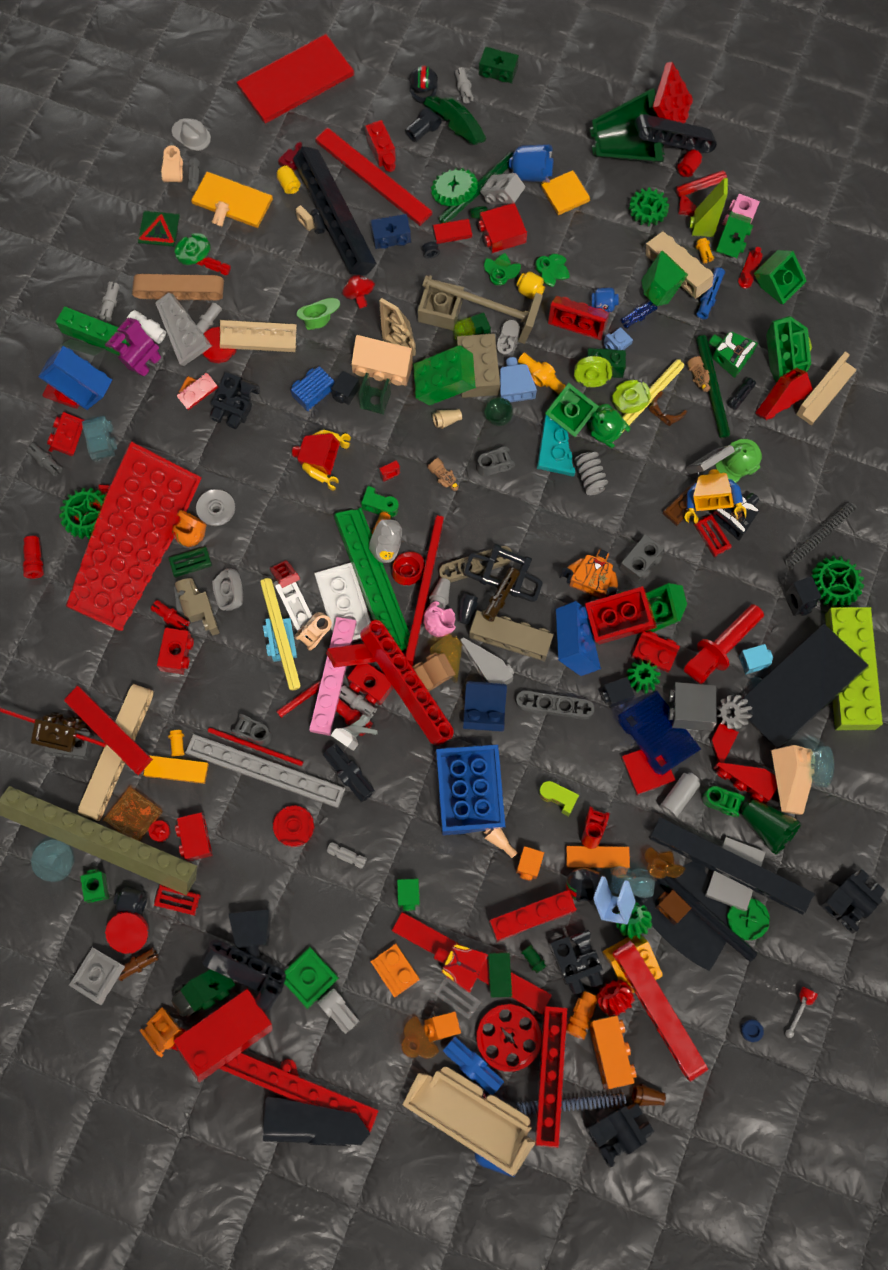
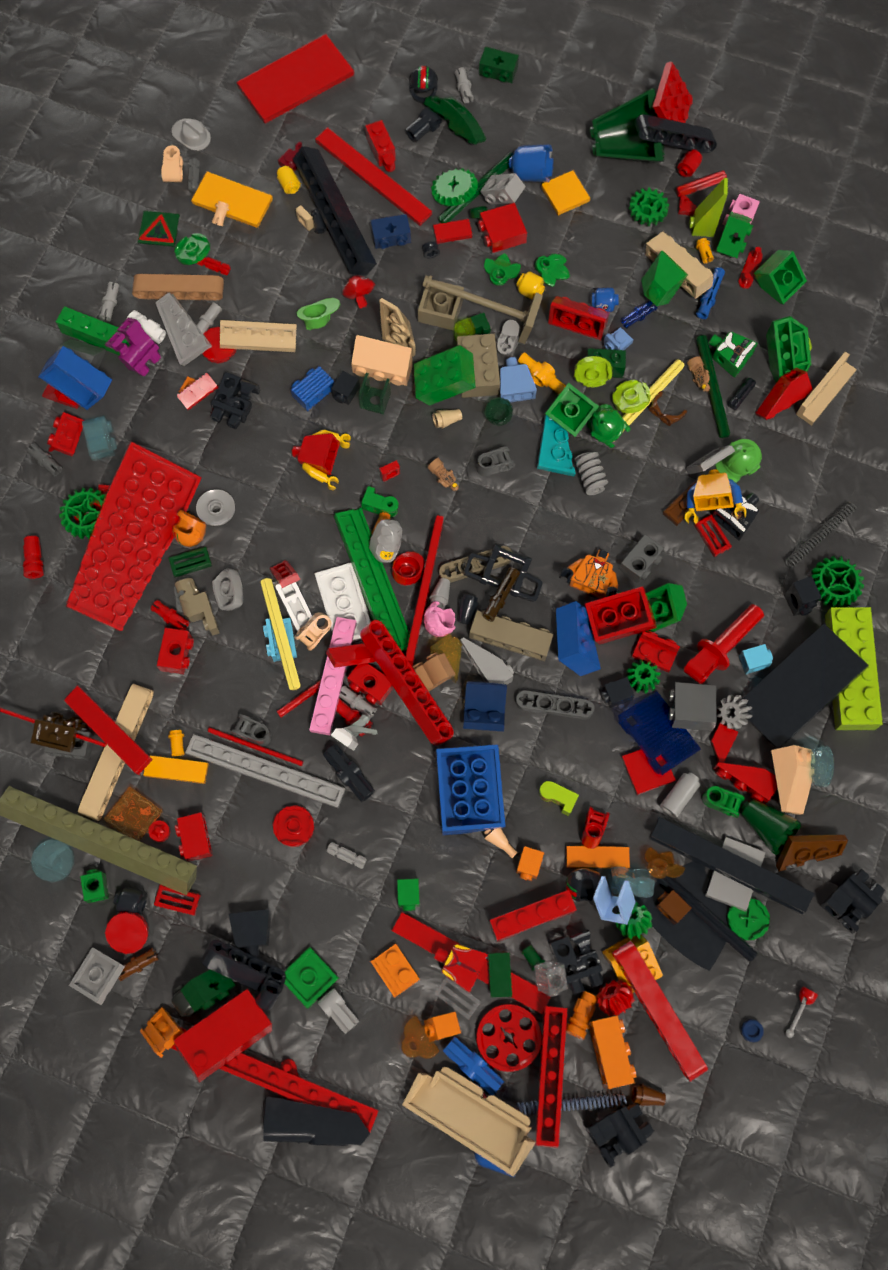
none -> clear brick [534,960,568,996]
none -> reddish brown wing [776,835,848,872]

